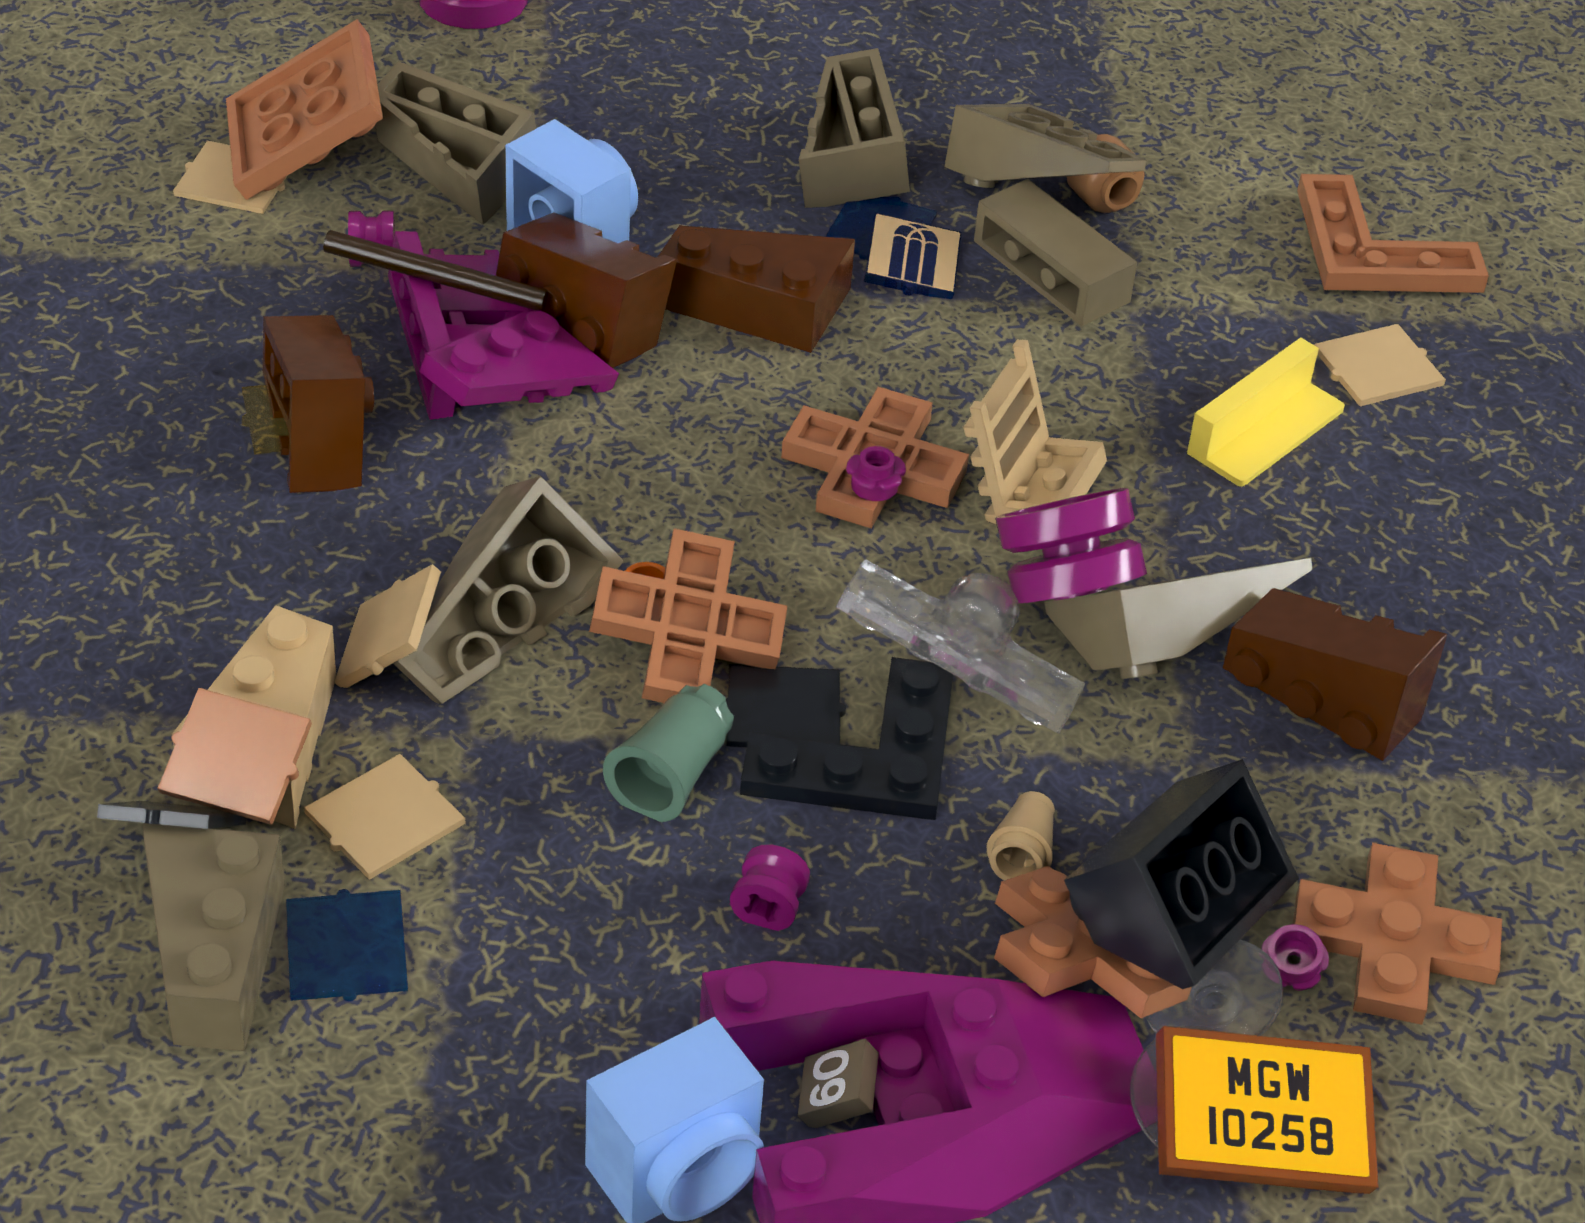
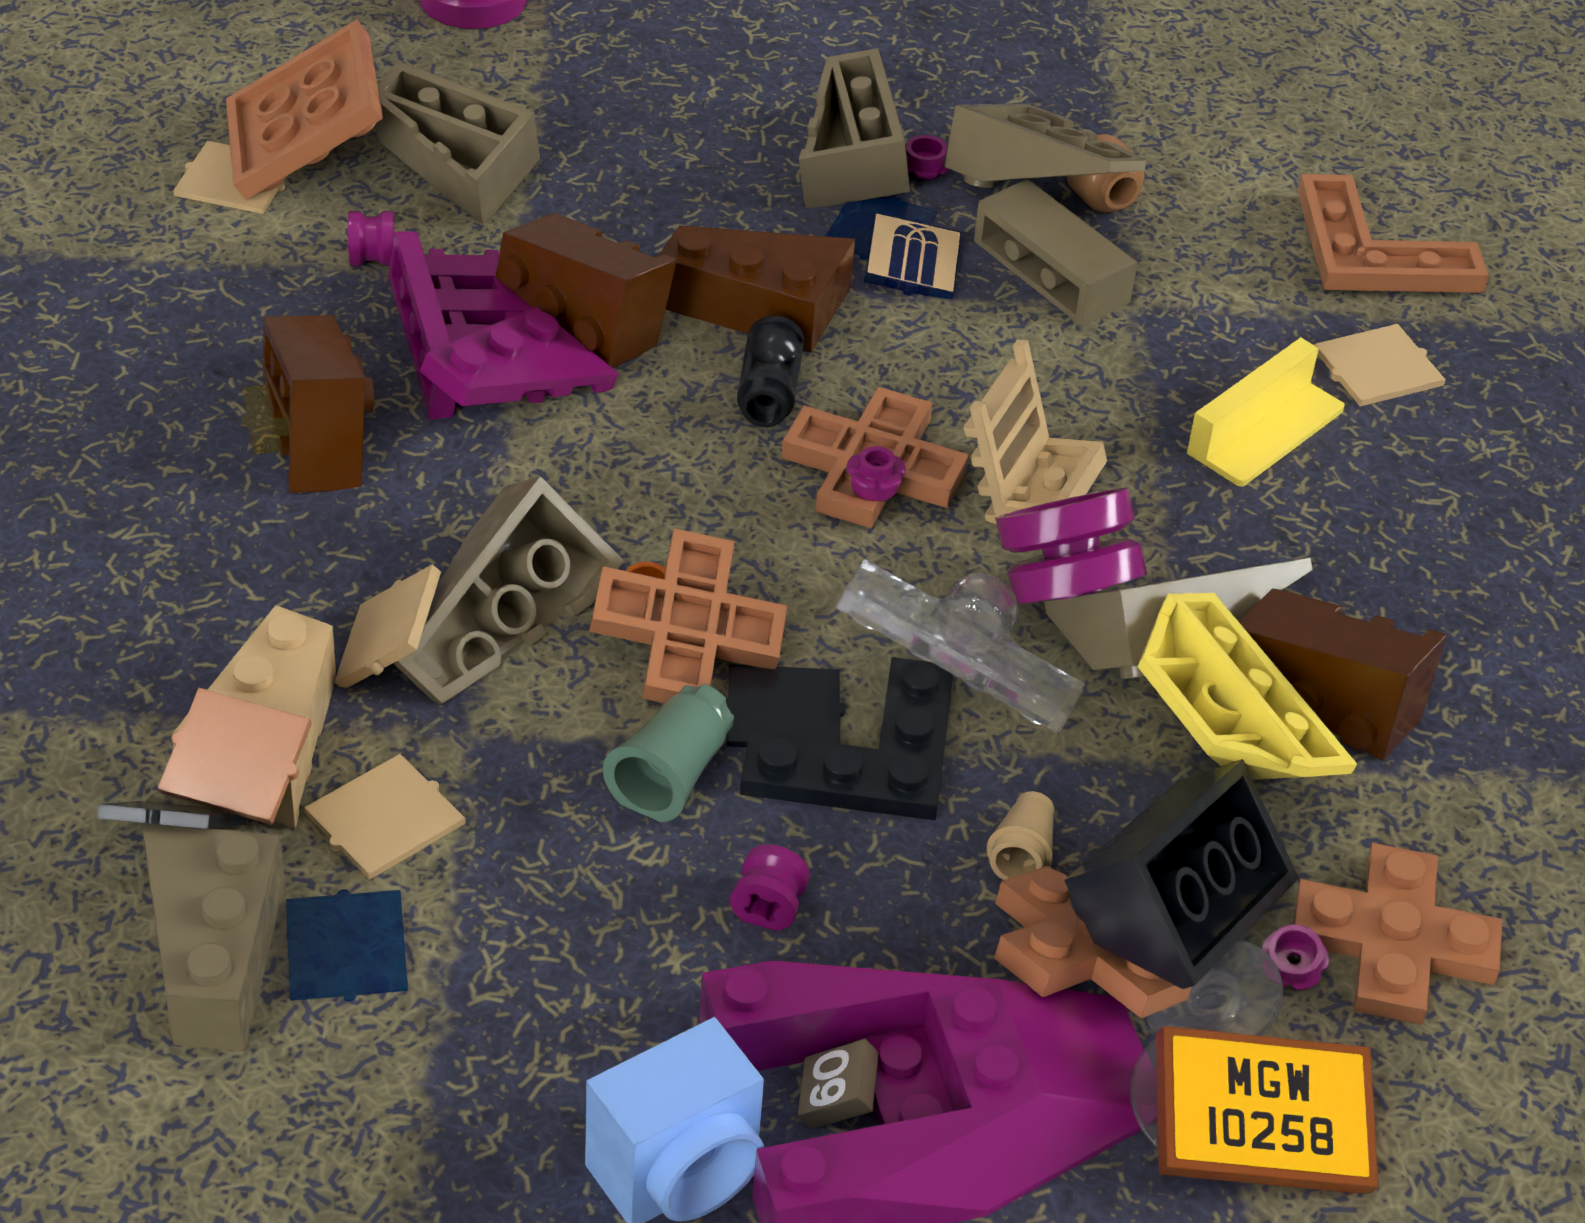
dark brown bar [323,230,548,312] -> none
light blue piece [505,119,638,243] -> none
none -> black piece [737,316,804,427]
none -> magenta plate [906,135,950,180]
none -> light yellow wedge [1137,593,1357,780]

